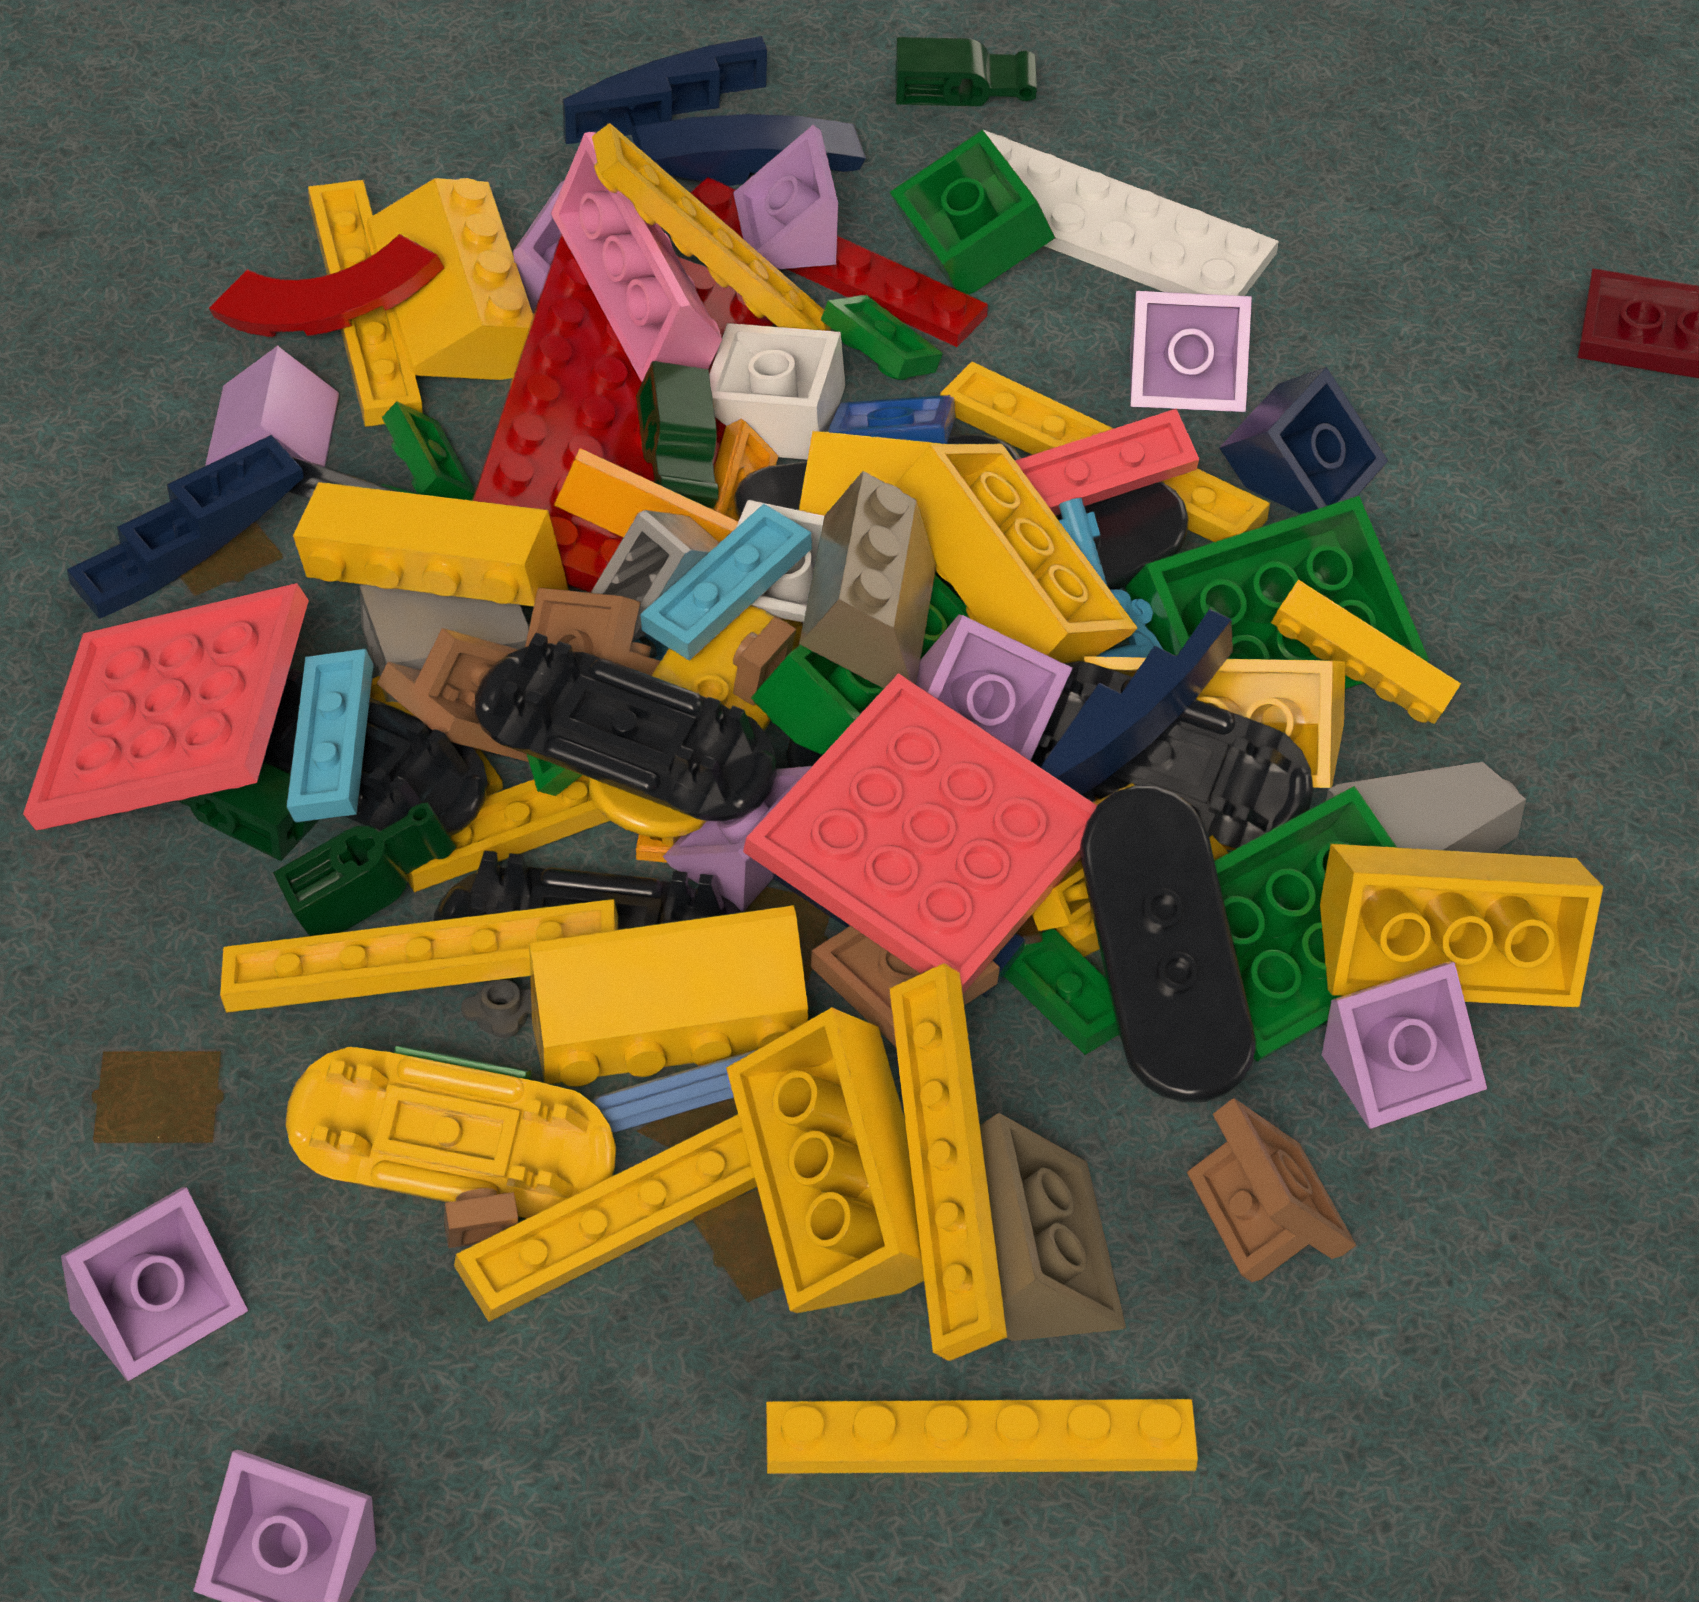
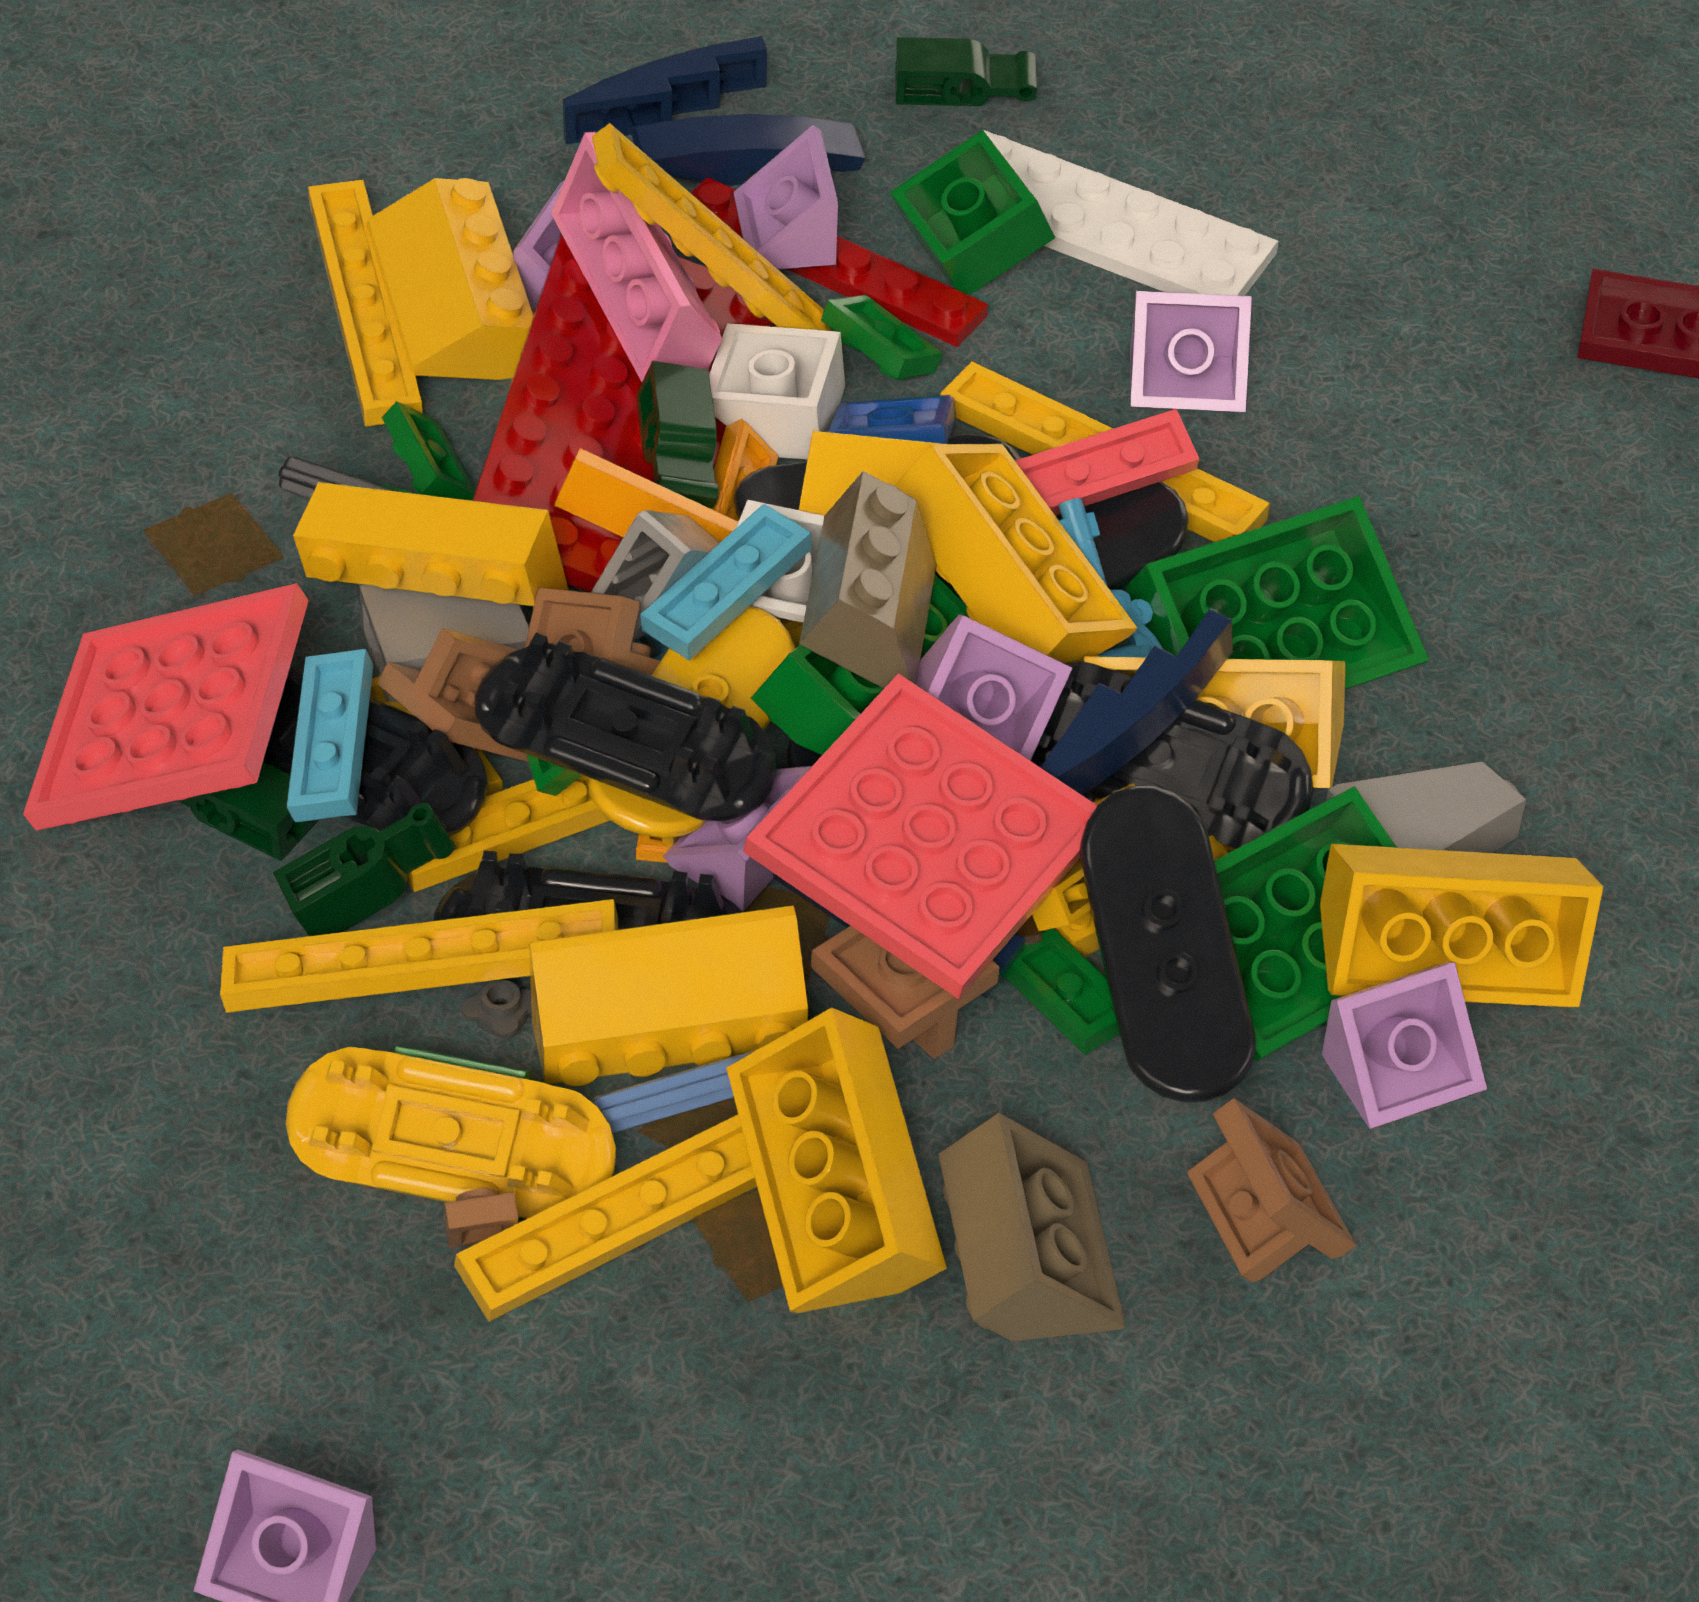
lavender slope [61,1187,248,1381] -> none
dark blue slope [67,435,304,619] -> none
clear orange piece [91,1051,224,1143] -> none
lavender slope [205,346,339,466] -> none
red tile [209,234,444,337] -> none
medium nougat plate [733,616,796,706] -> none
yellow plate [766,1399,1198,1474] -> none
yellow plate [889,963,1007,1361] -> none
dark blue slope [1219,367,1388,514] -> none
yellow piece [1271,580,1461,724] -> none

